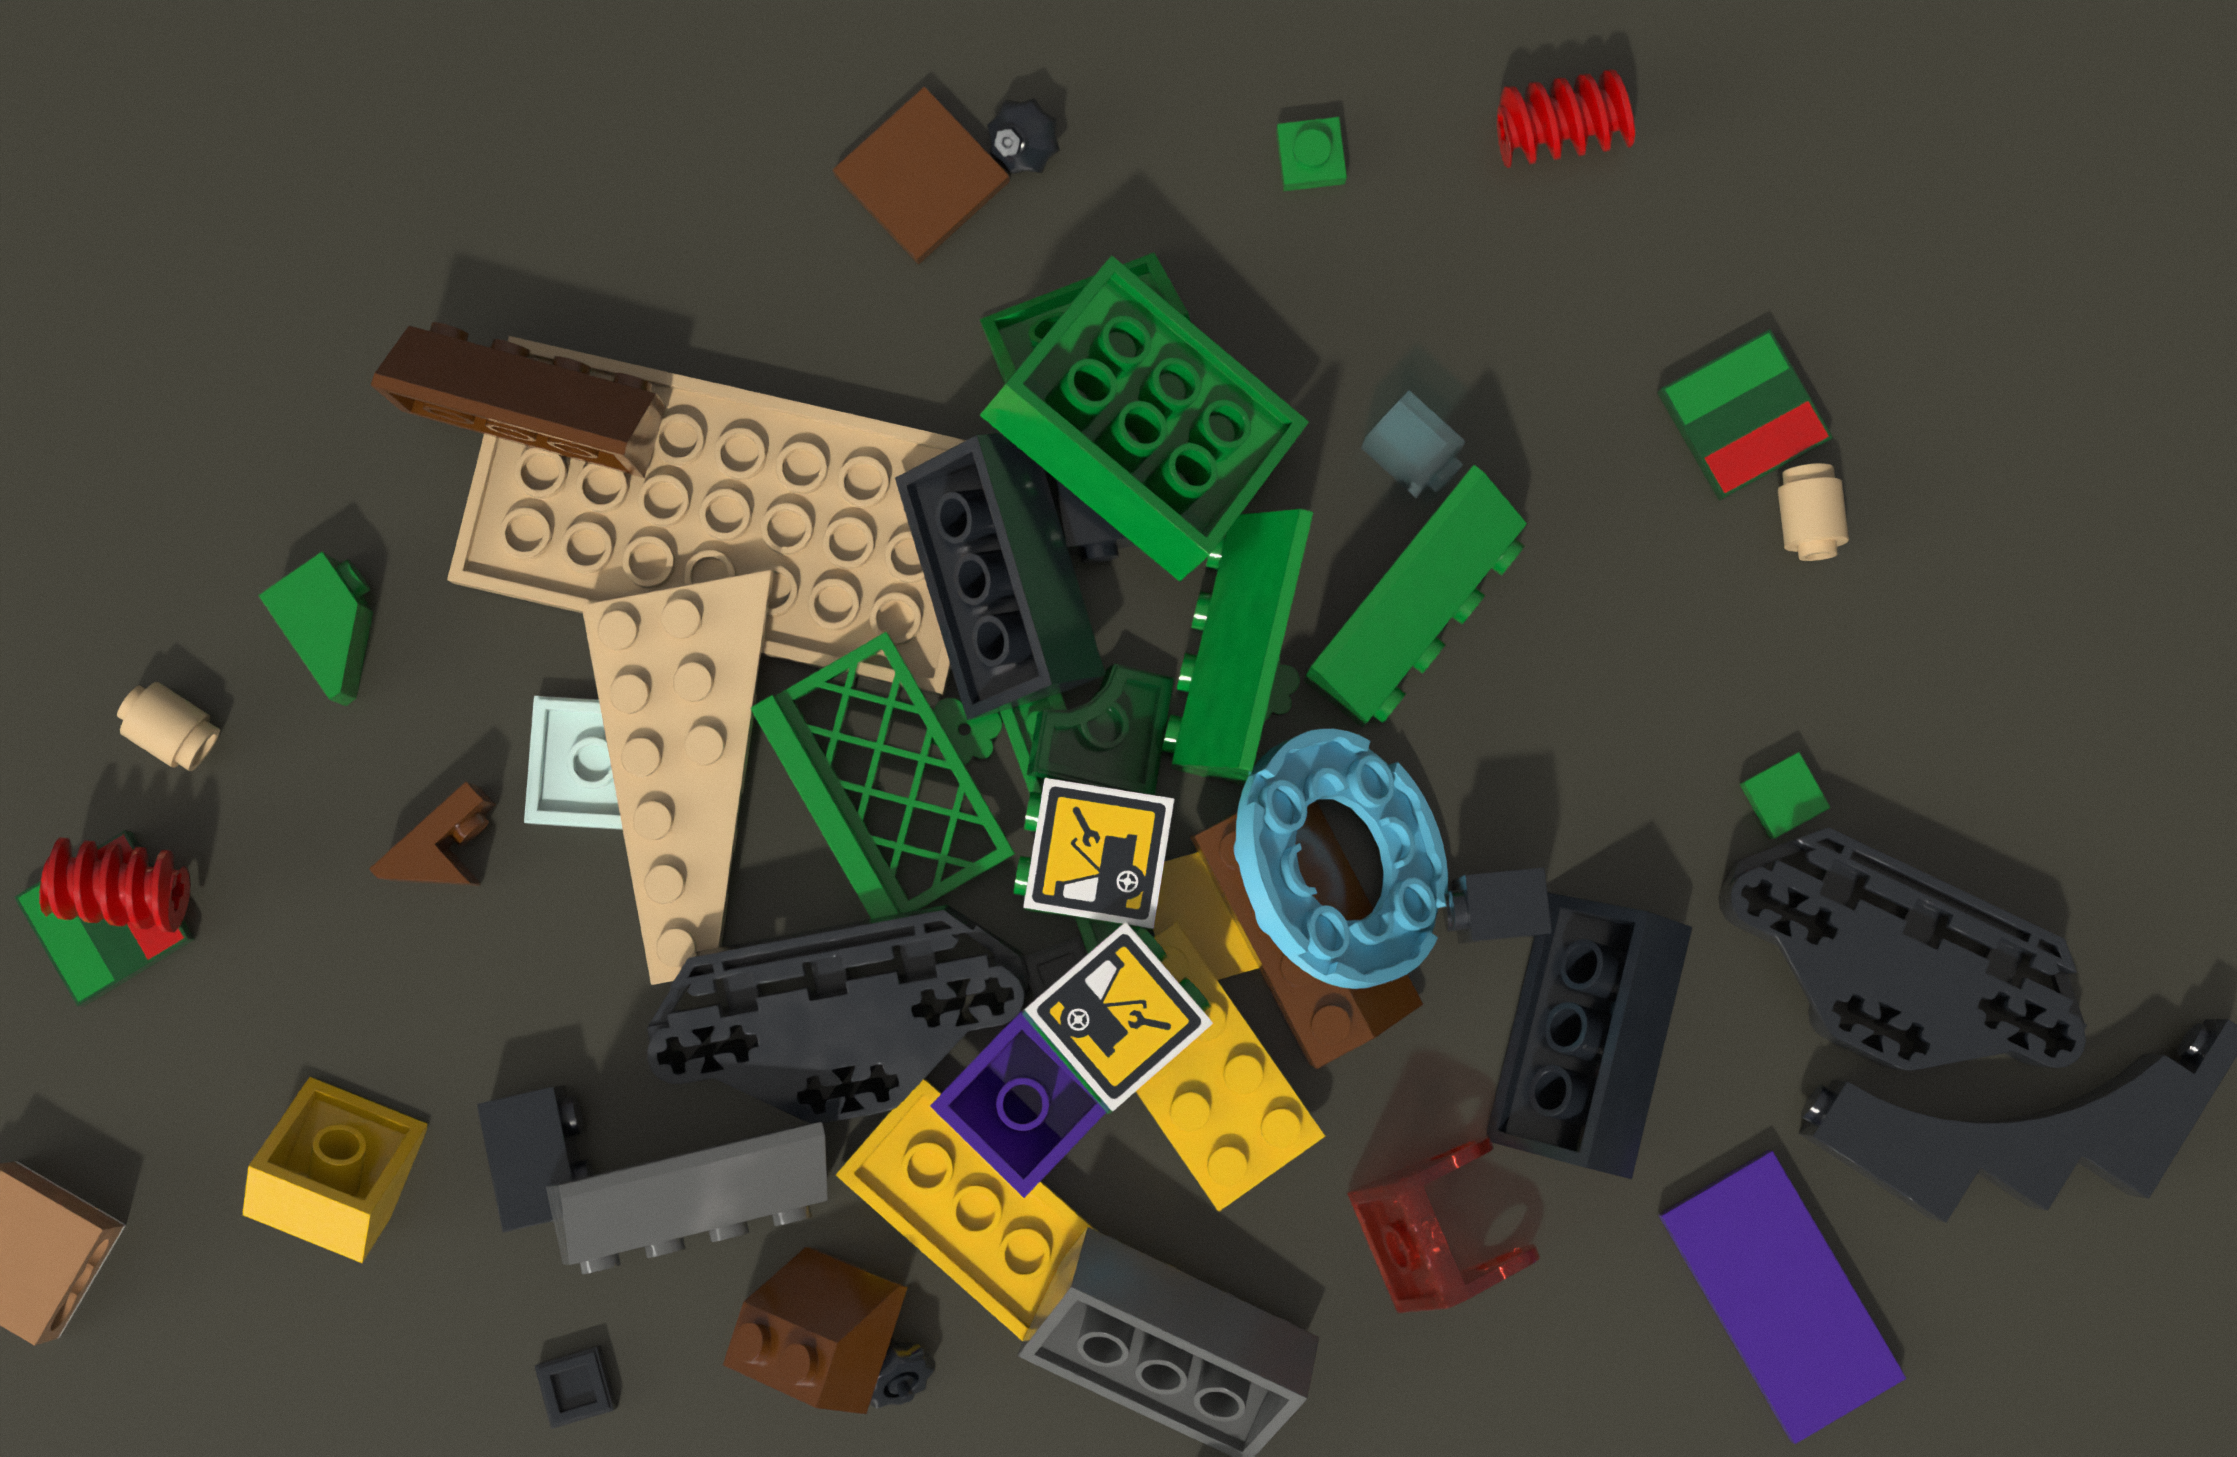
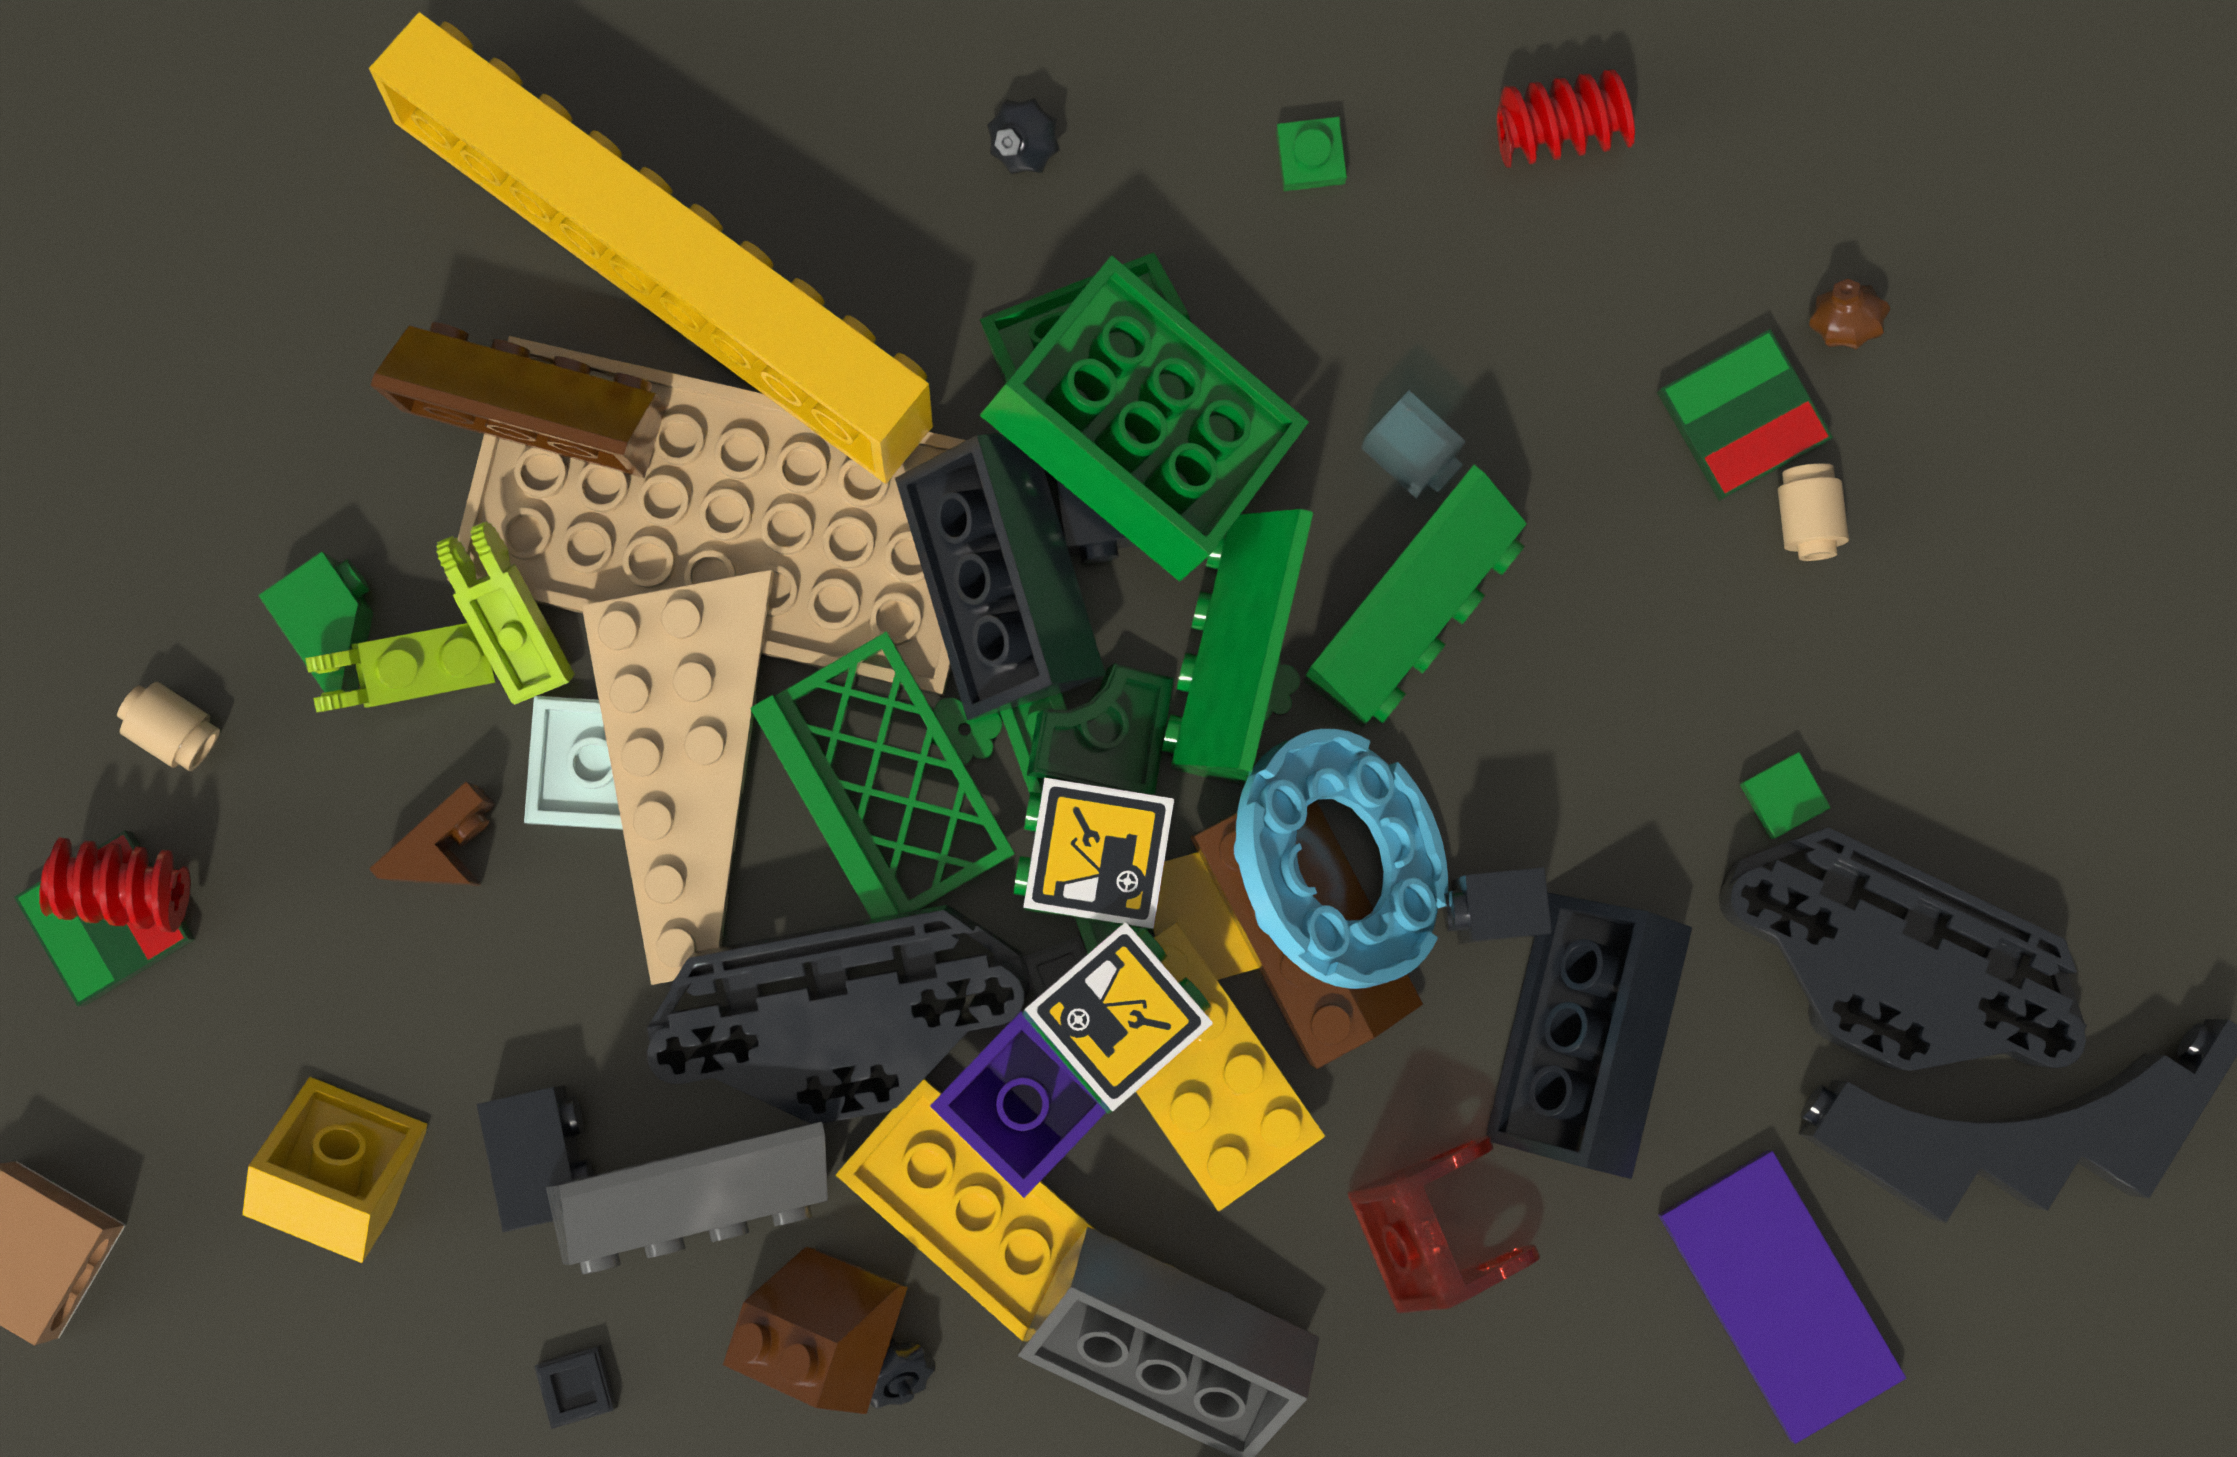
reddish brown tile [833,87,1010,265] -> none
none -> lime hinge [305,623,495,713]
none -> yellow brick [369,12,933,484]
none -> lime hinge [436,521,575,705]
none -> reddish brown piece [1809,278,1891,350]

